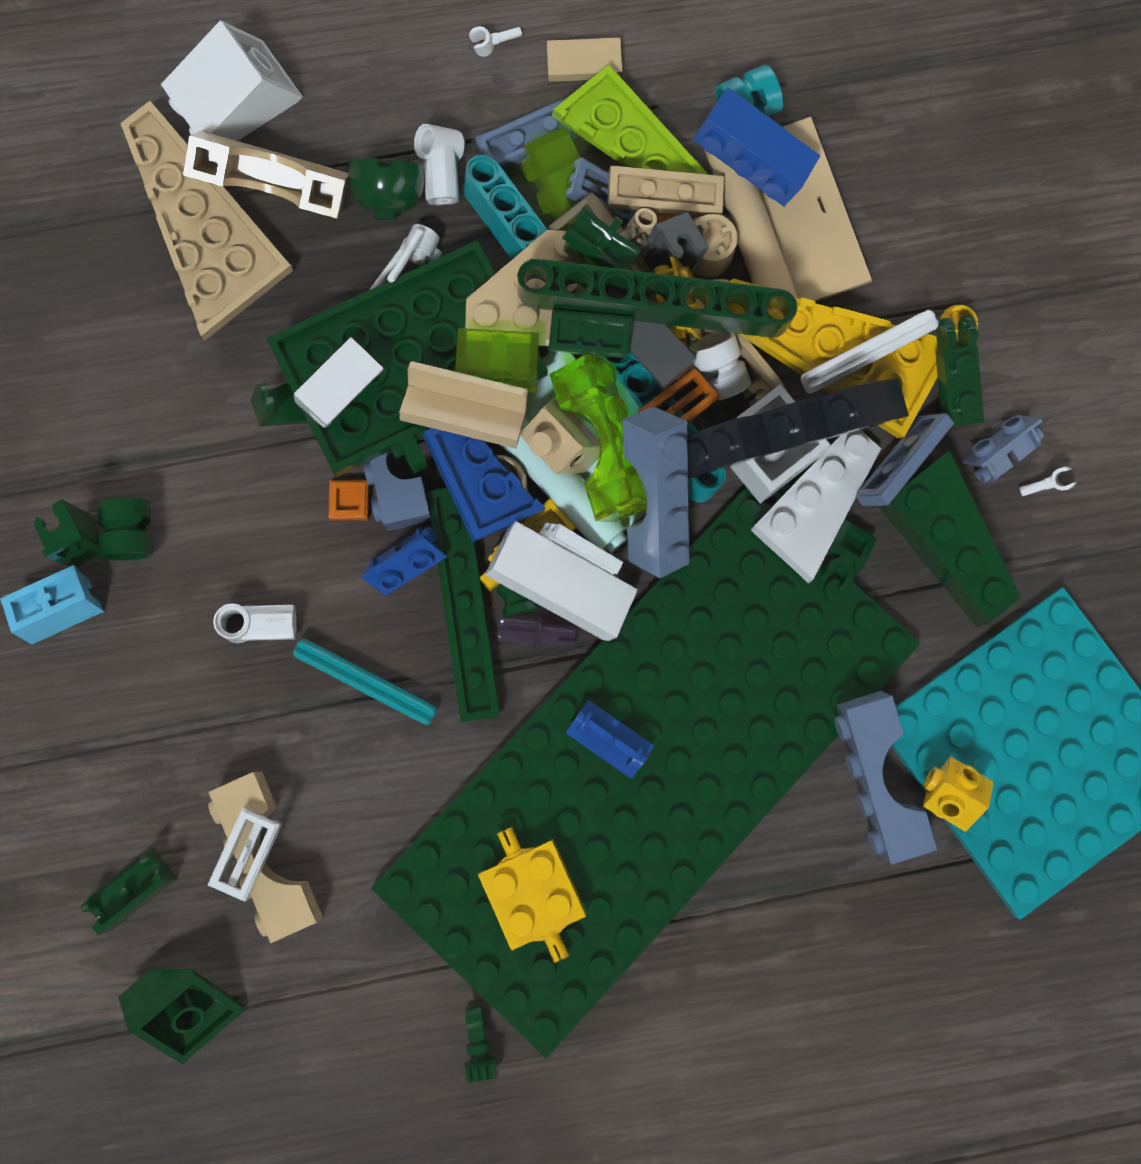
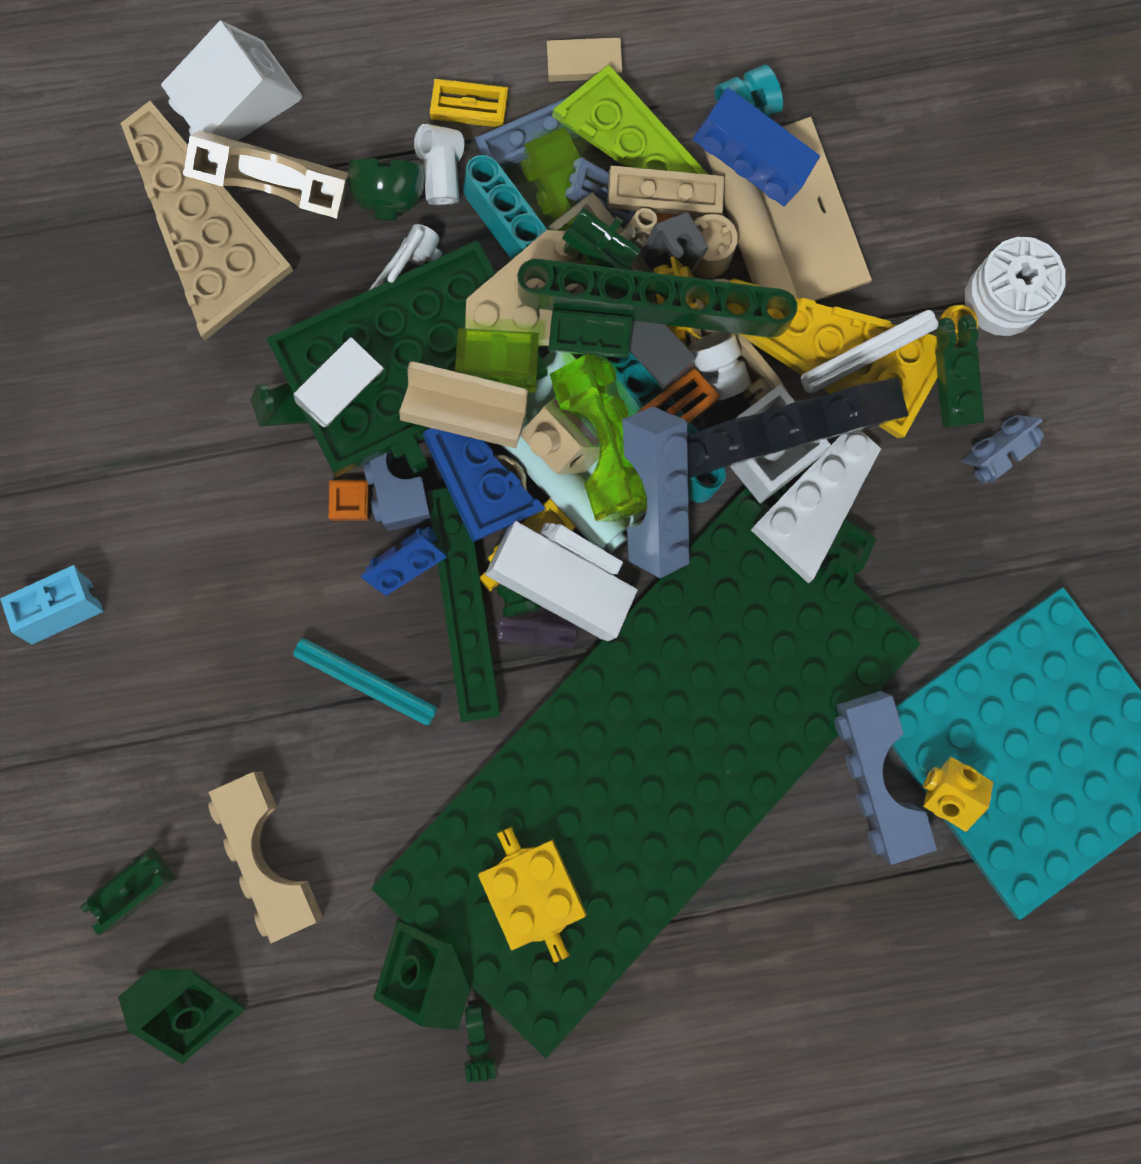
dark green hinge [34,499,100,567] -> none
dark green wheel [97,498,153,561] -> none
white tile [208,808,282,901] -> none
white piece [213,603,297,643] -> none
white hand [469,26,522,57] -> none
blue hinge [566,700,654,779] -> none
sand blue tile [855,413,954,506] -> none
dark green wedge [878,451,1021,627] -> none
white hand [1019,467,1077,496] -> none
none -> dark green slope [373,920,470,1030]
none -> yellow tile [430,79,508,127]
none -> white wheel [965,237,1065,336]

